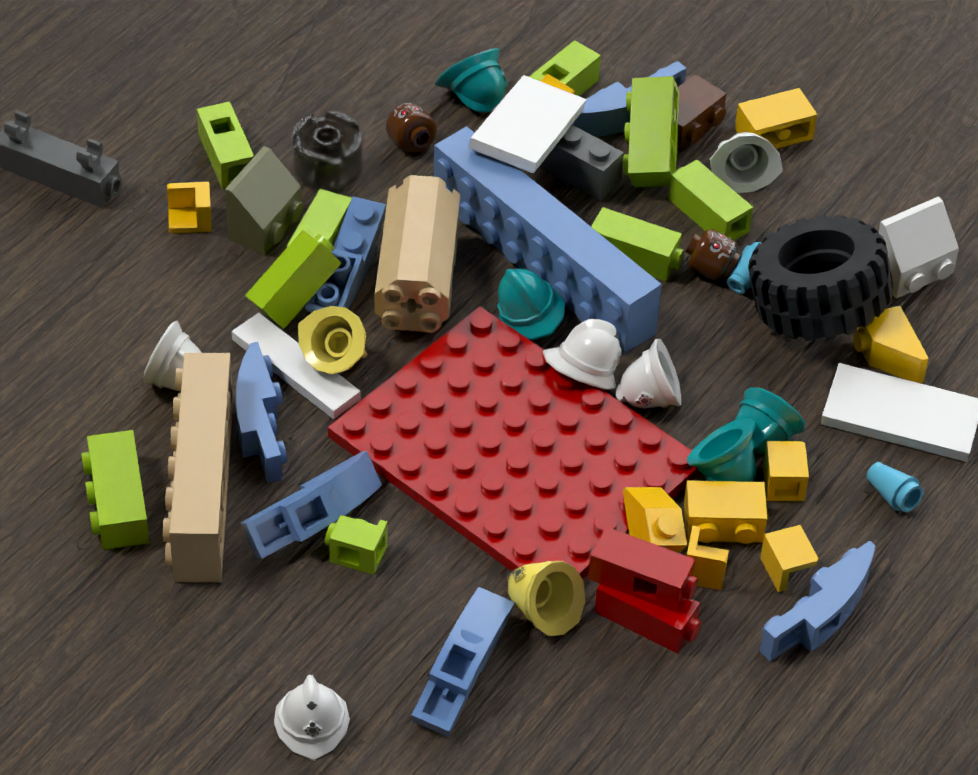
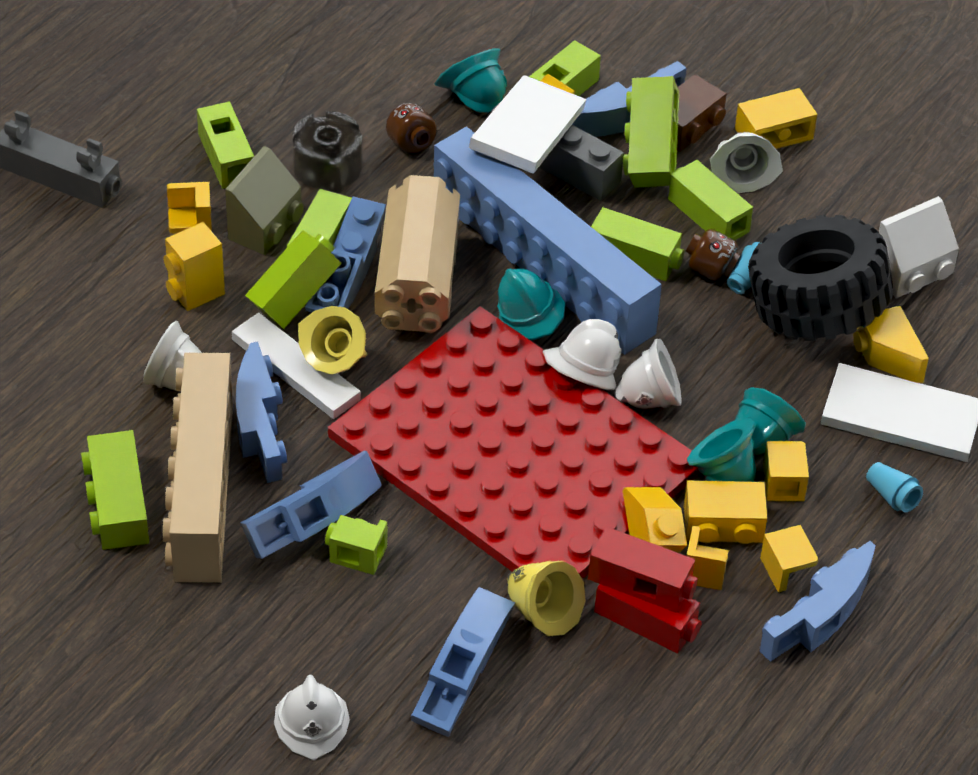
none -> yellow brick [163,222,225,311]

